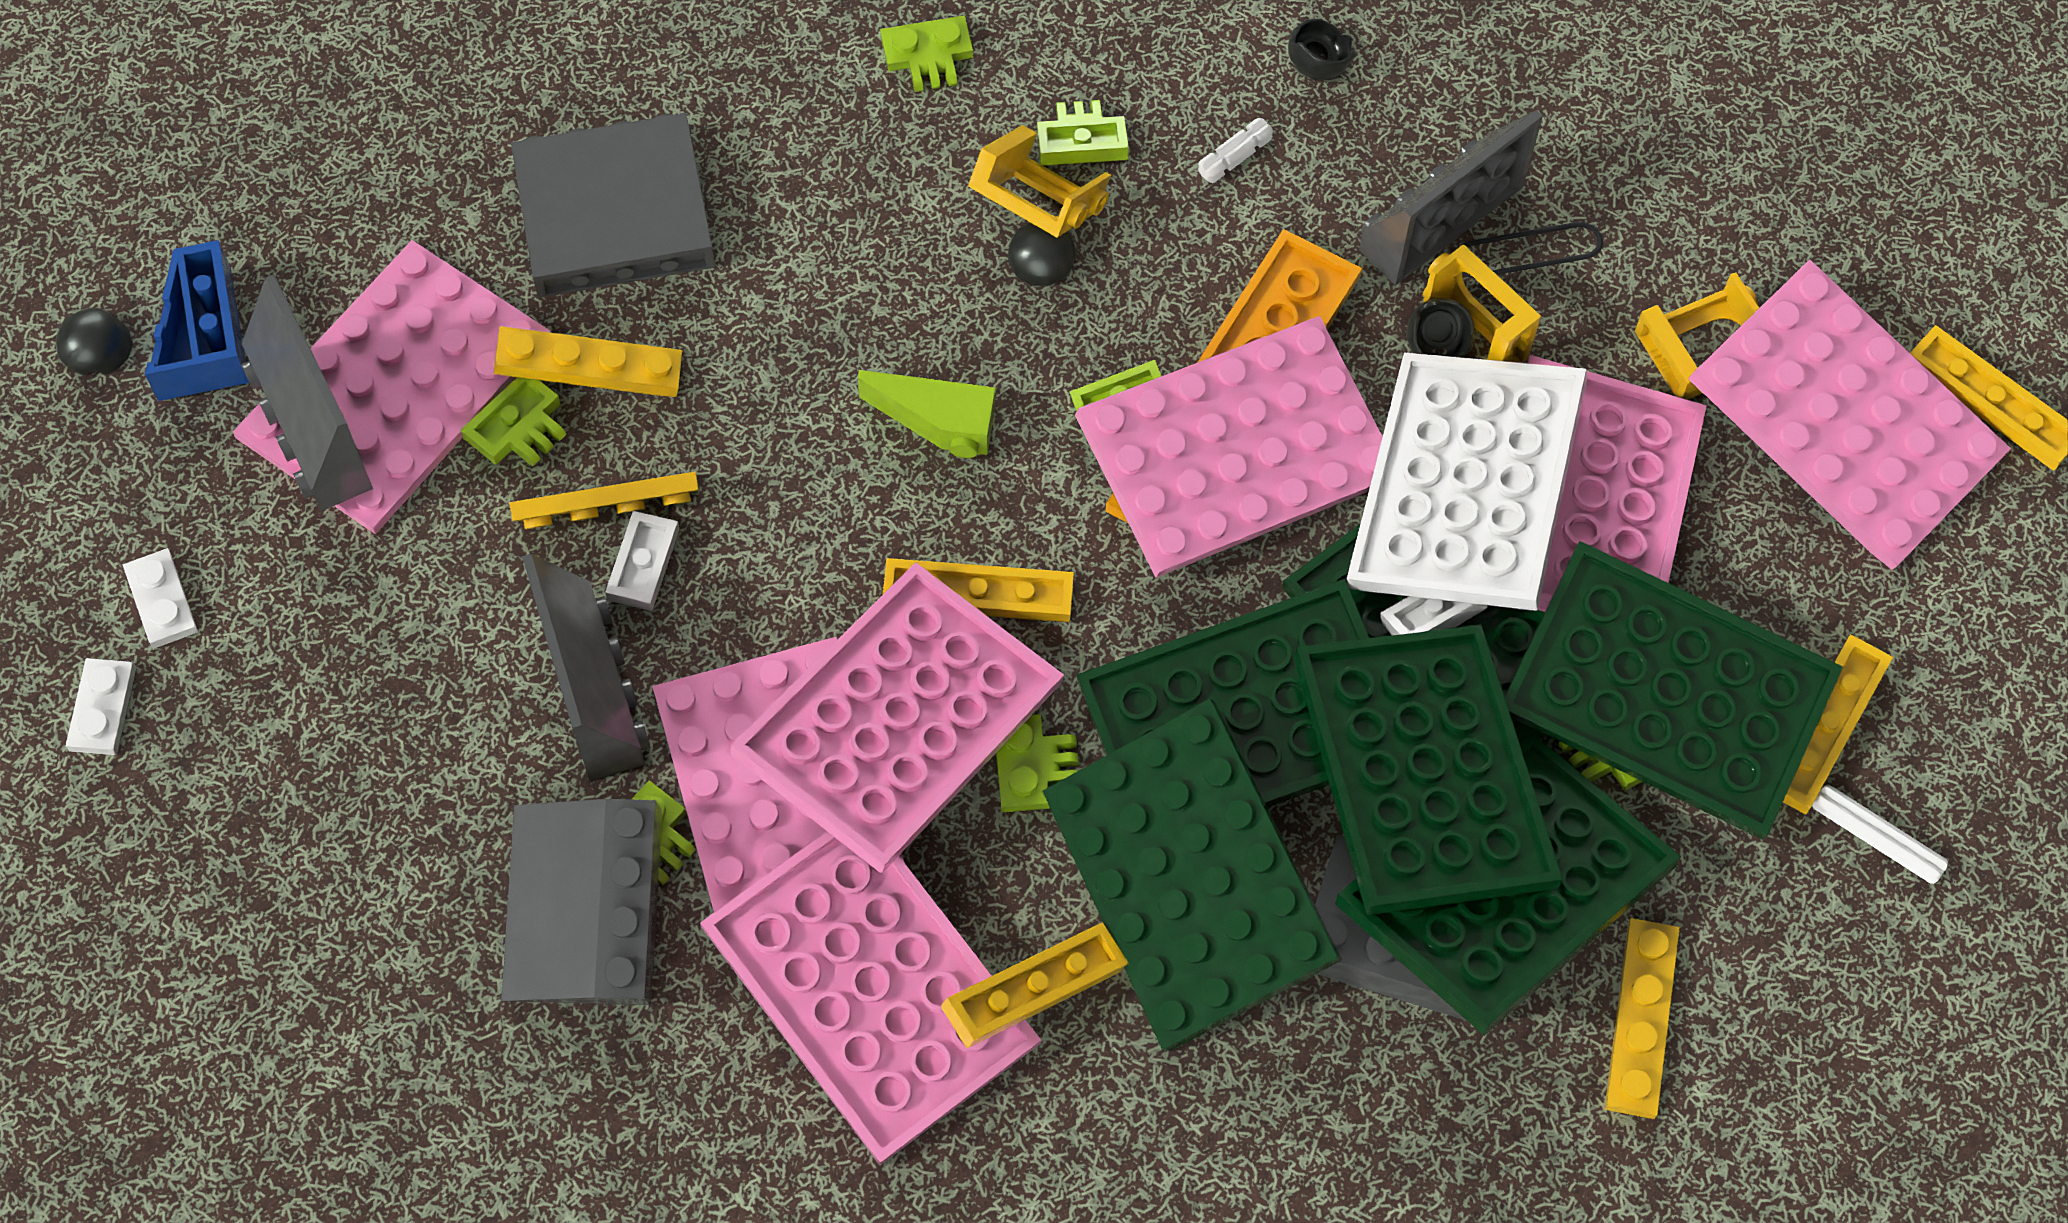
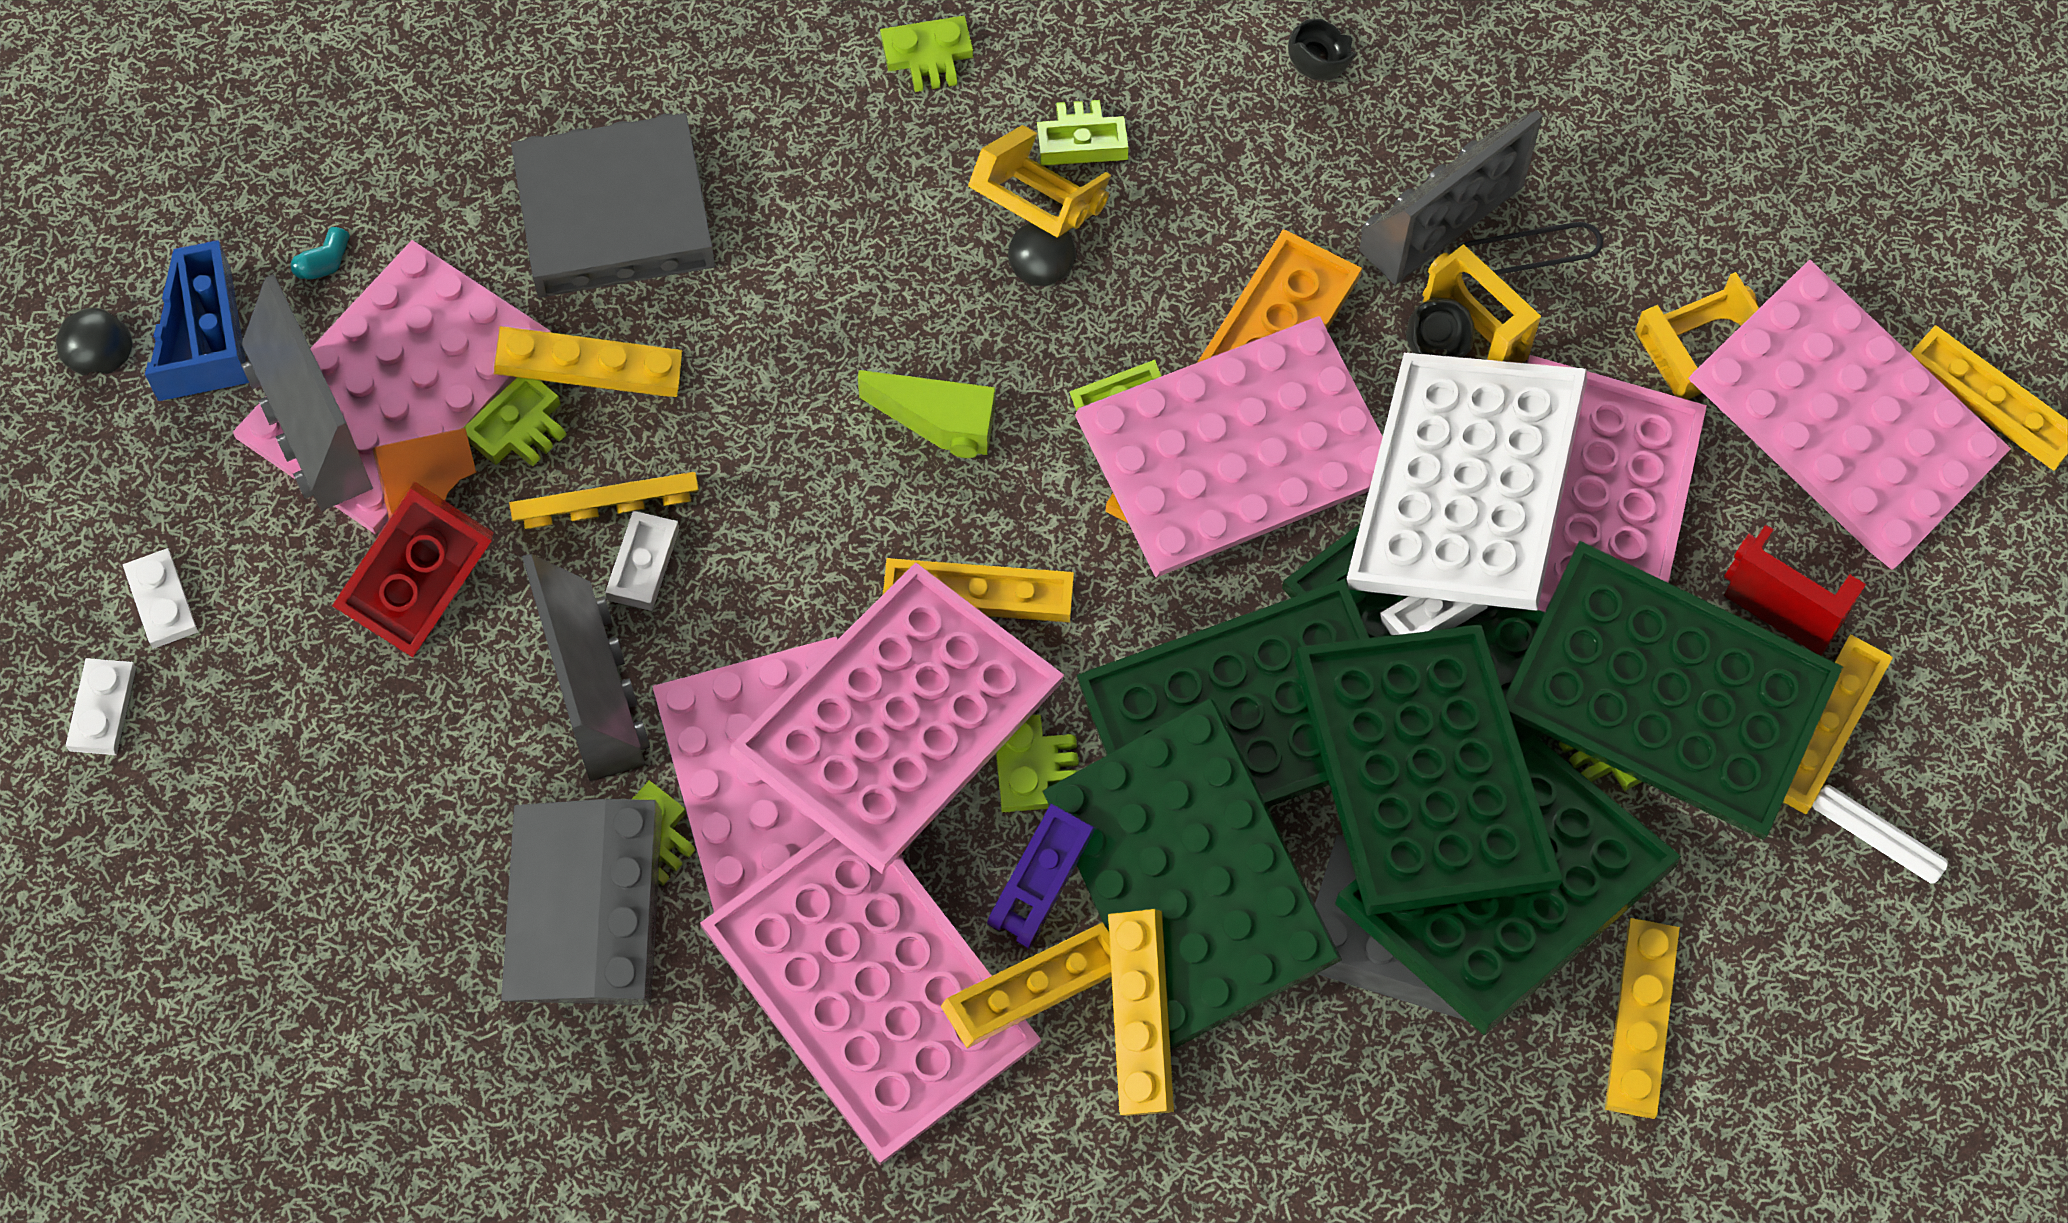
white axle [1198,118,1273,183] -> none
none -> teal arm [290,227,350,280]
none -> red slope [332,481,494,657]
none -> orange tile [372,428,476,518]
none -> dark purple plate [987,804,1096,949]
none -> yellow plate [1108,909,1174,1116]
none -> red panel [1724,525,1866,656]

